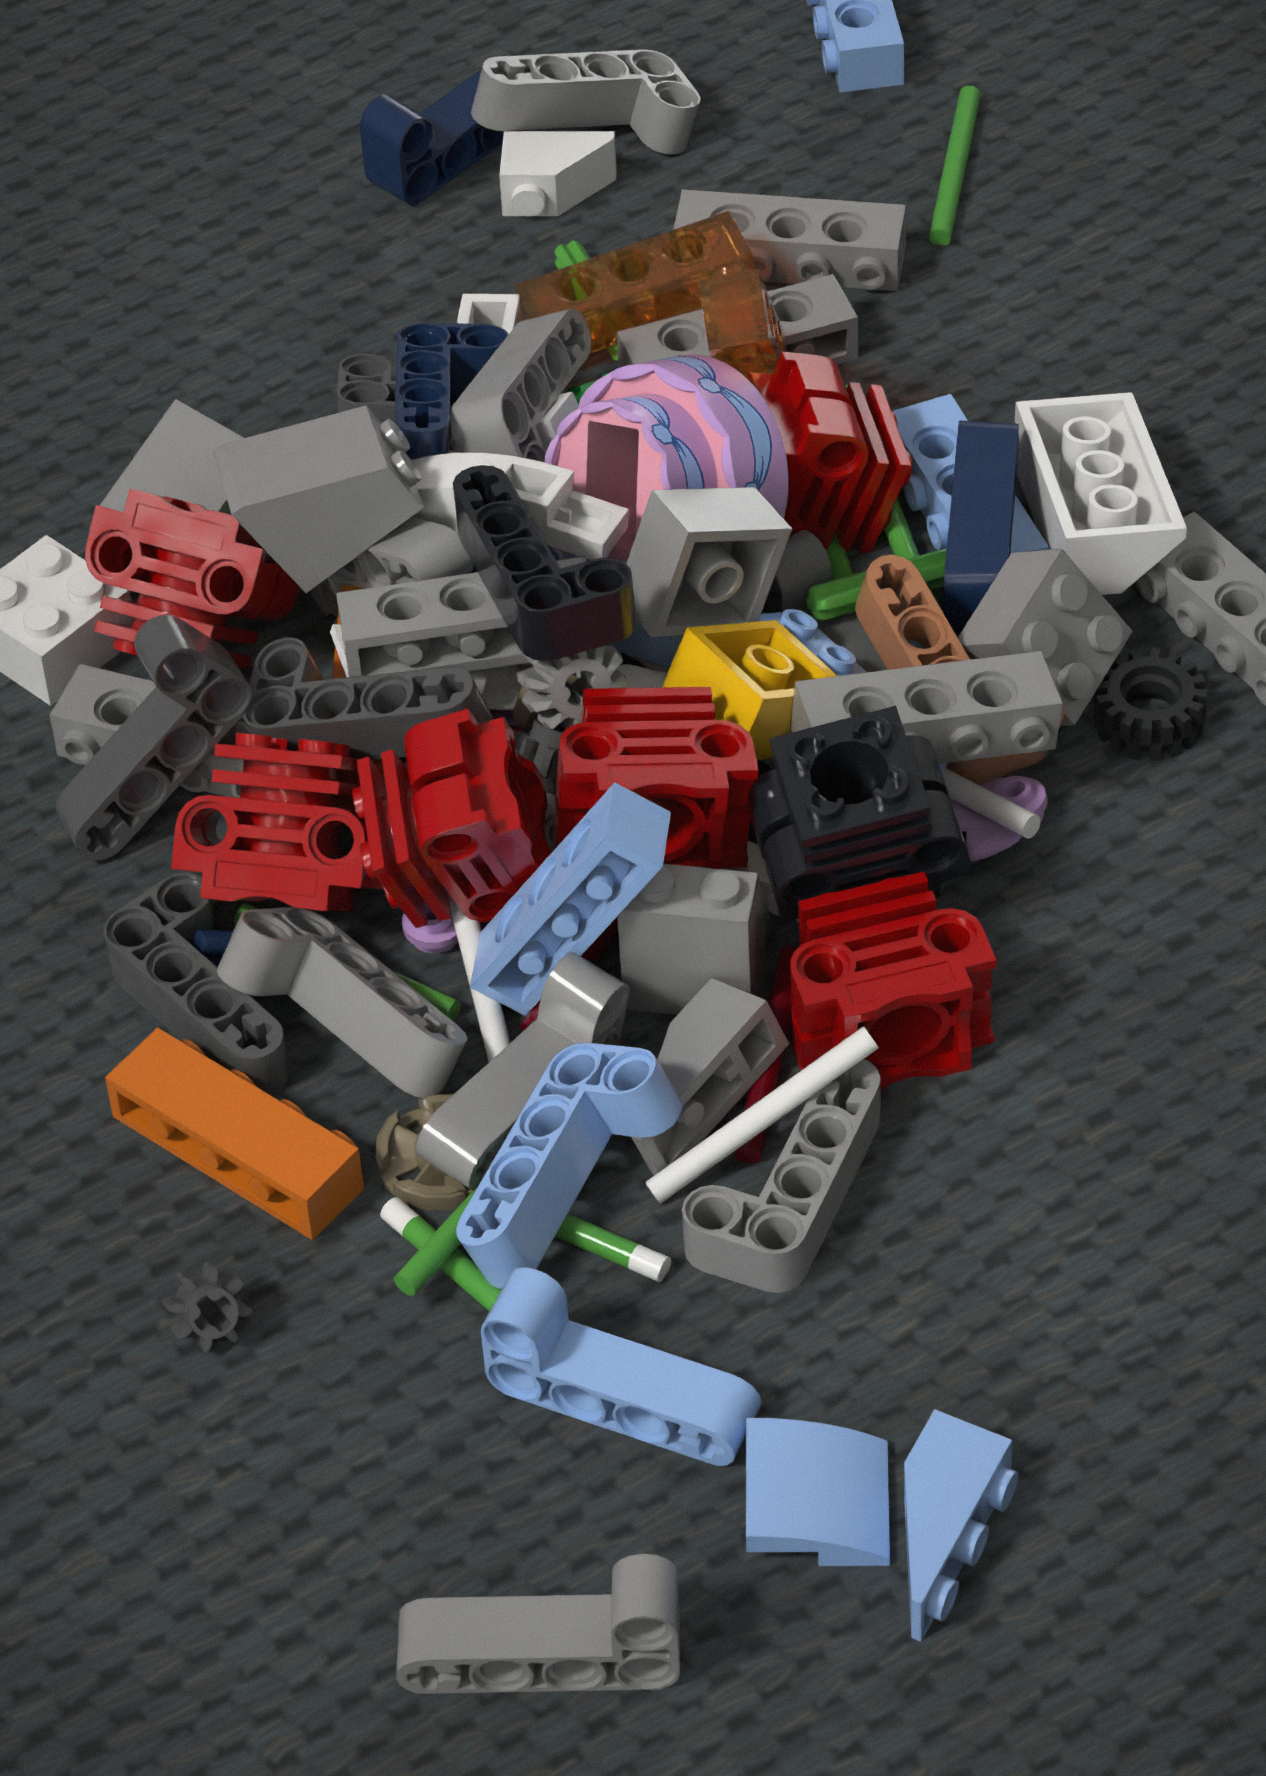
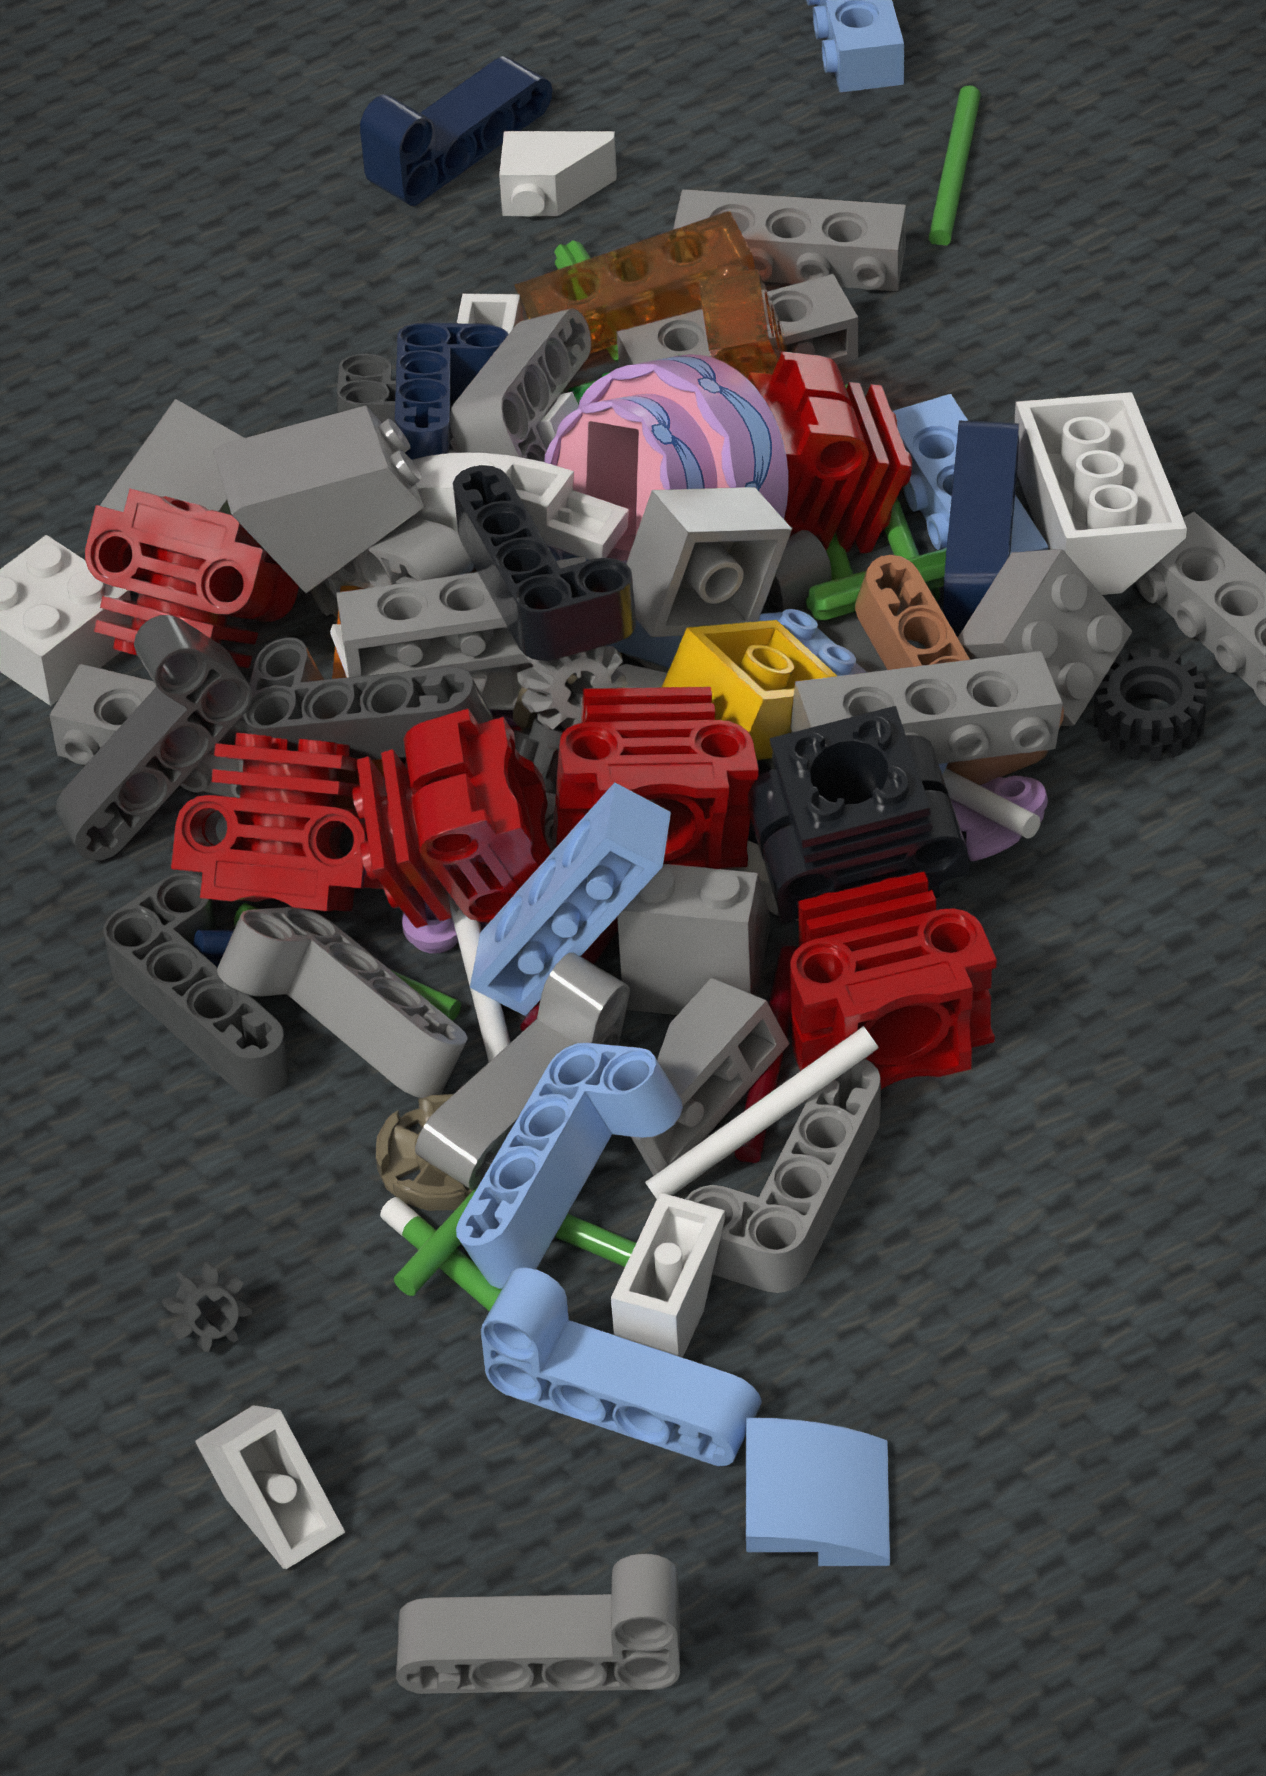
orange brick [105,1027,364,1240] -> none
light grey beam [471,50,701,154] -> none
light blue slope [904,1409,1019,1641] -> none
none -> white slope [195,1405,345,1569]
none -> white slope [611,1192,725,1358]

